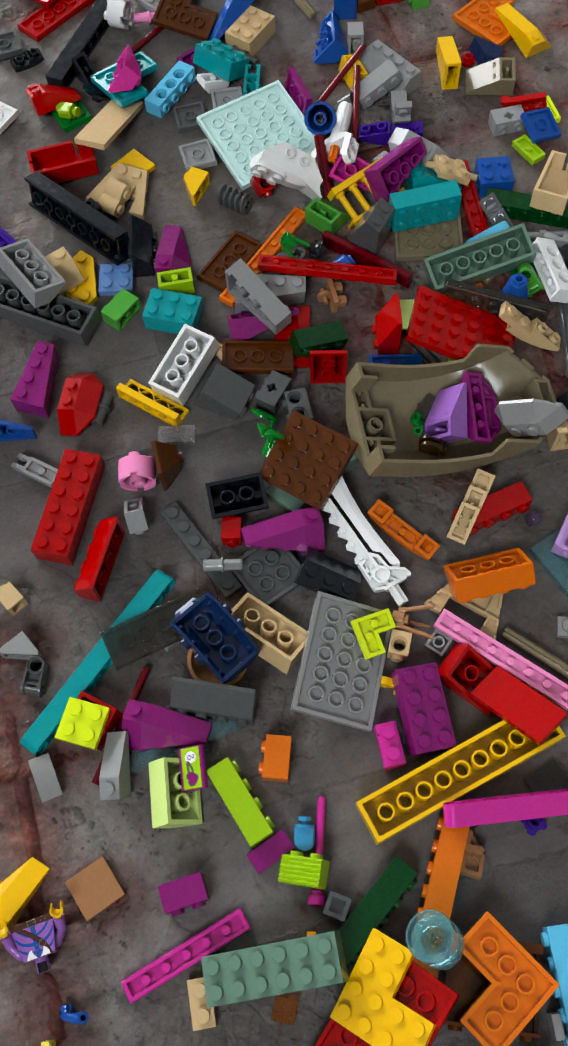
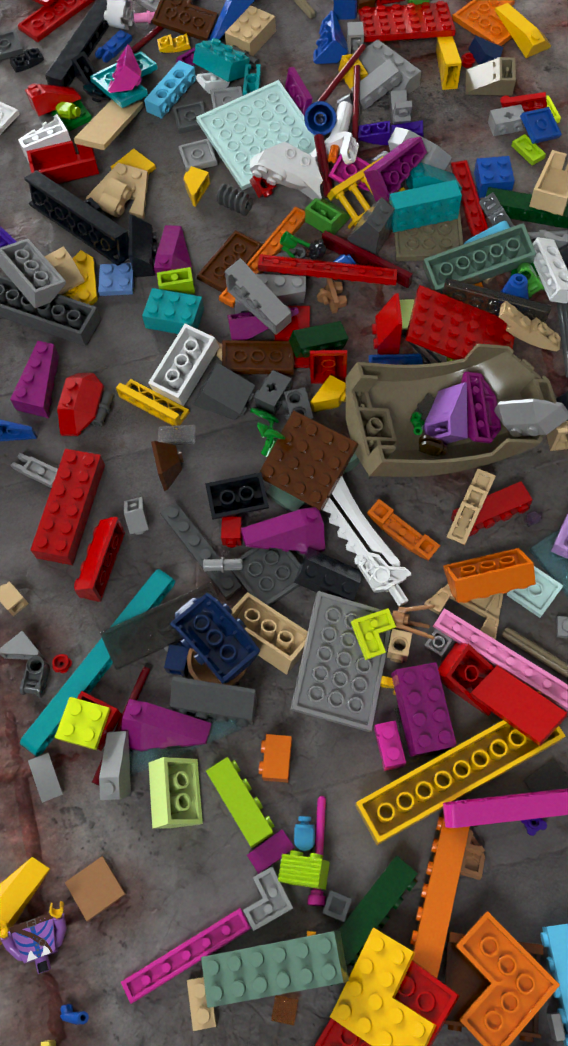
bright green brick [101,288,141,331] -> none
bright pink brick [118,451,156,491] -> none
magenta brick [157,872,210,917] -> none
slope [178,744,208,792] -> none
clear light blue wheel [406,910,464,970] -> none
tan plate [424,154,478,186] -> none
none -> white wedge [18,114,71,163]
none -> red plate [52,654,72,674]
none -> blue hinge [95,30,133,63]
none -> yellow slope [157,33,191,53]
none -> dark blue brick [164,643,189,676]
none -> light grey plate [243,867,294,931]
none -> yellow slope [311,375,346,412]
none -> red plate [358,1,456,42]
none -> light aqua plate [507,566,563,618]

